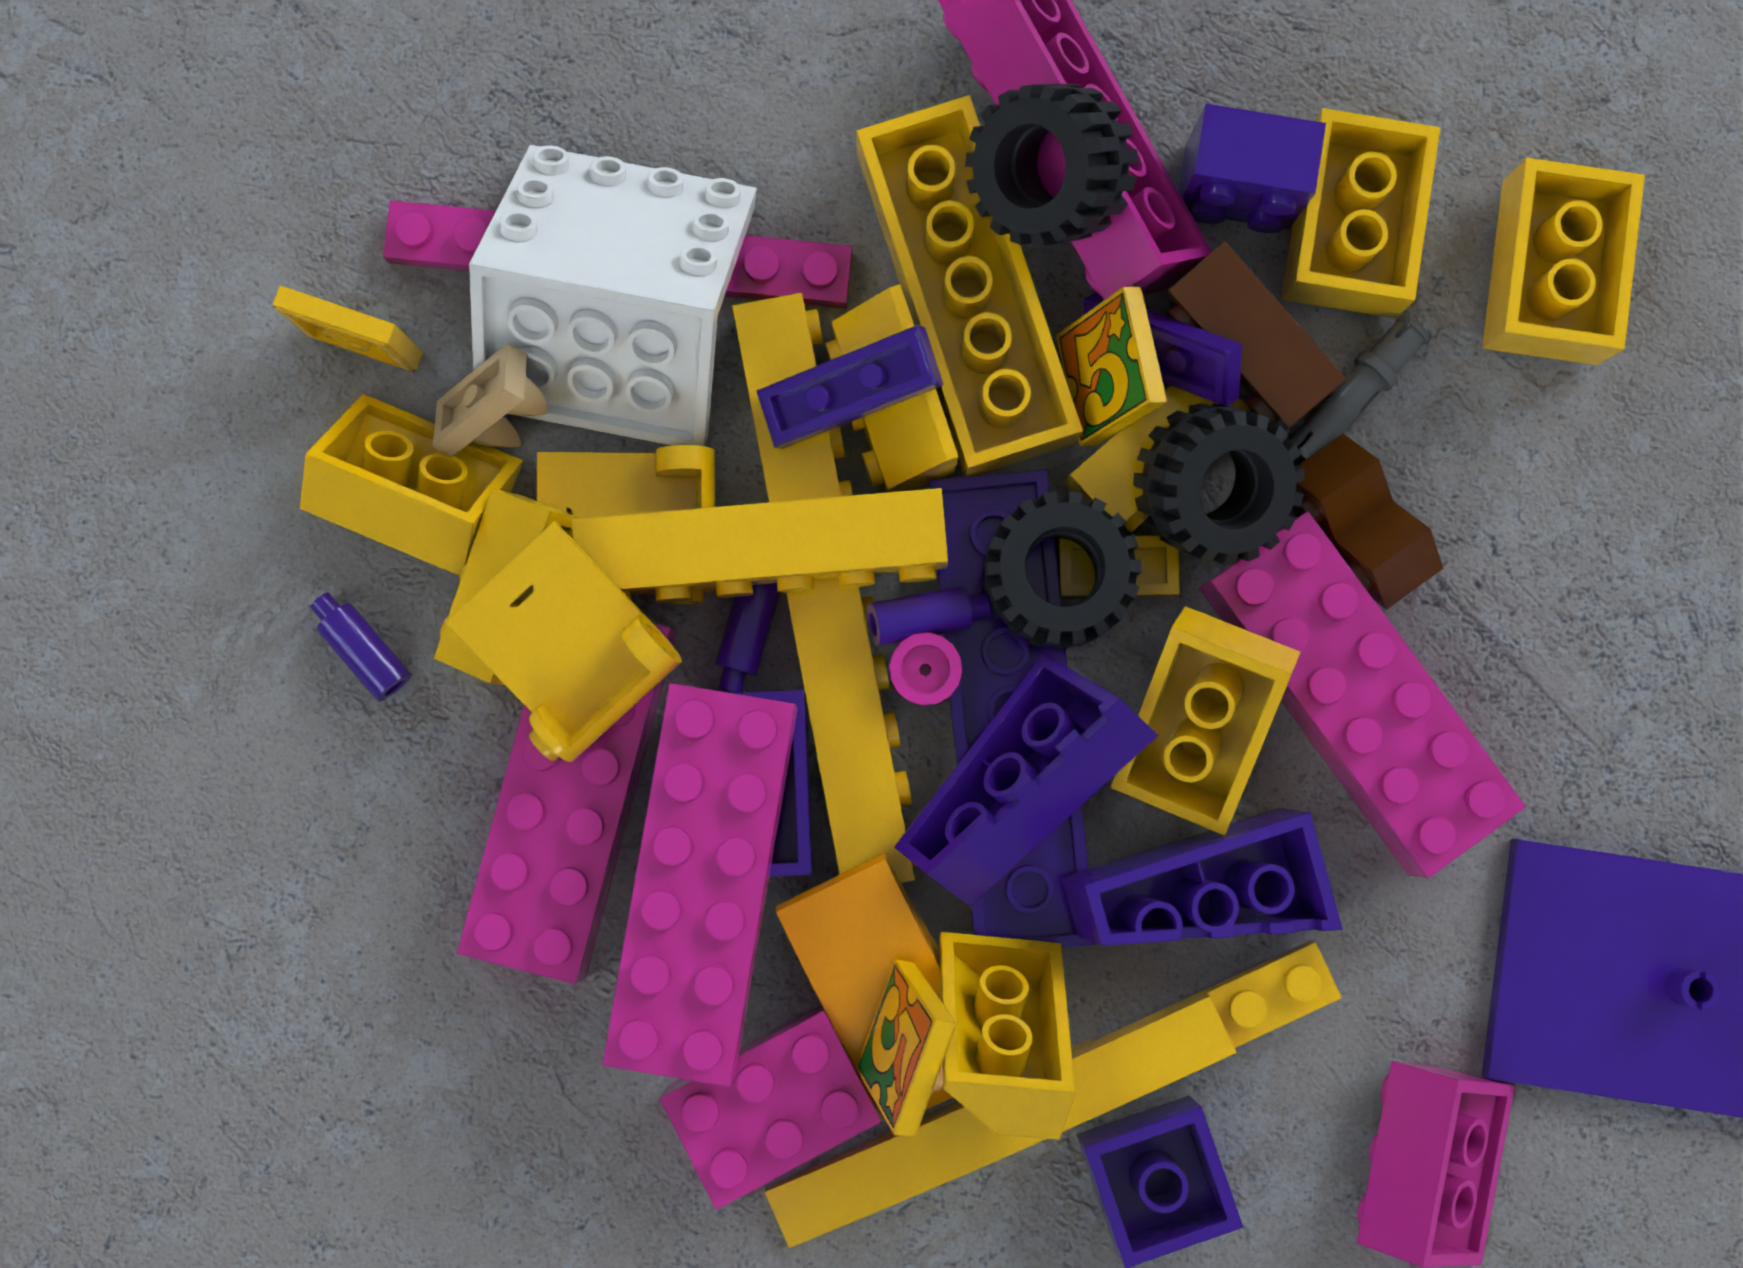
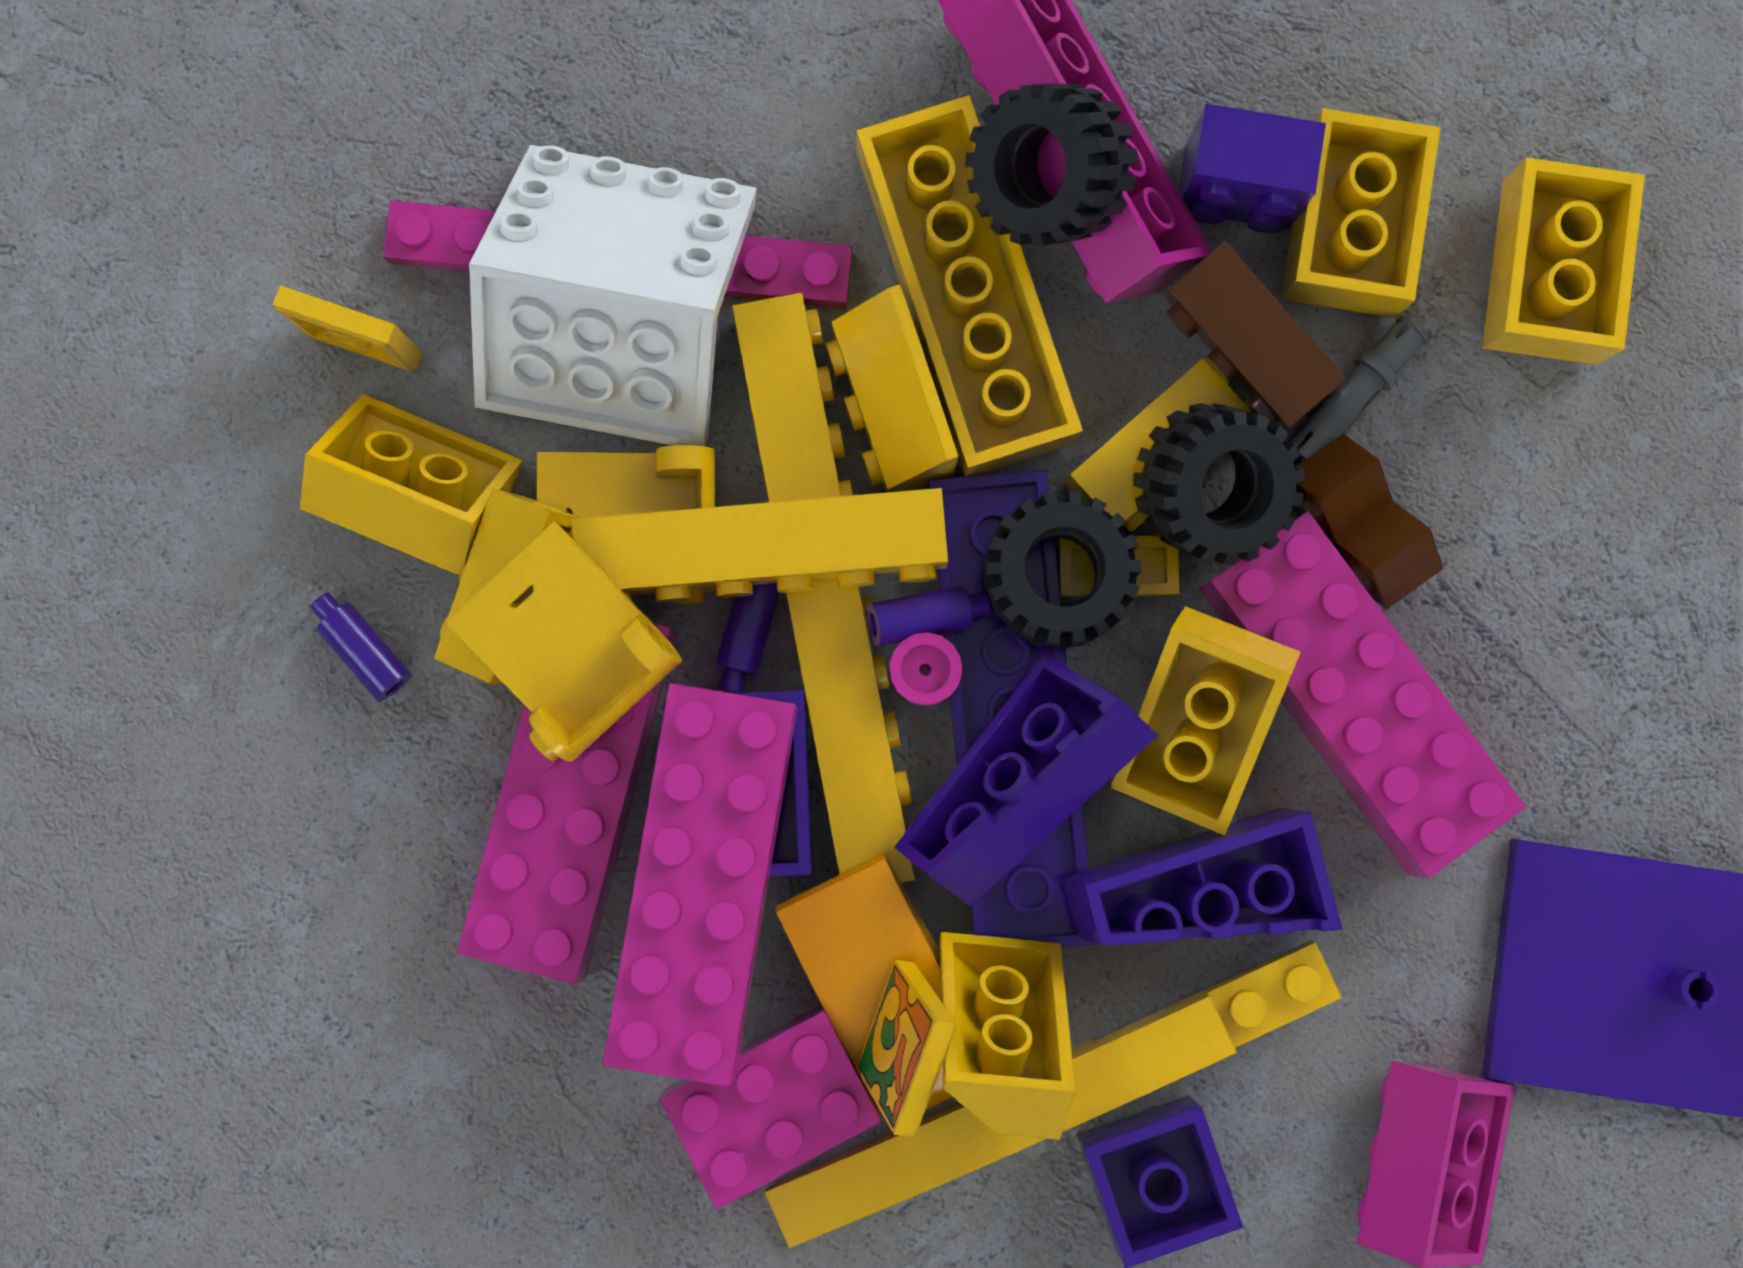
tan tile [432,343,548,457] -> none
dark purple tile [757,325,944,449] -> none
tile [1056,287,1167,446] -> none
dark purple tile [1084,292,1242,407] -> none

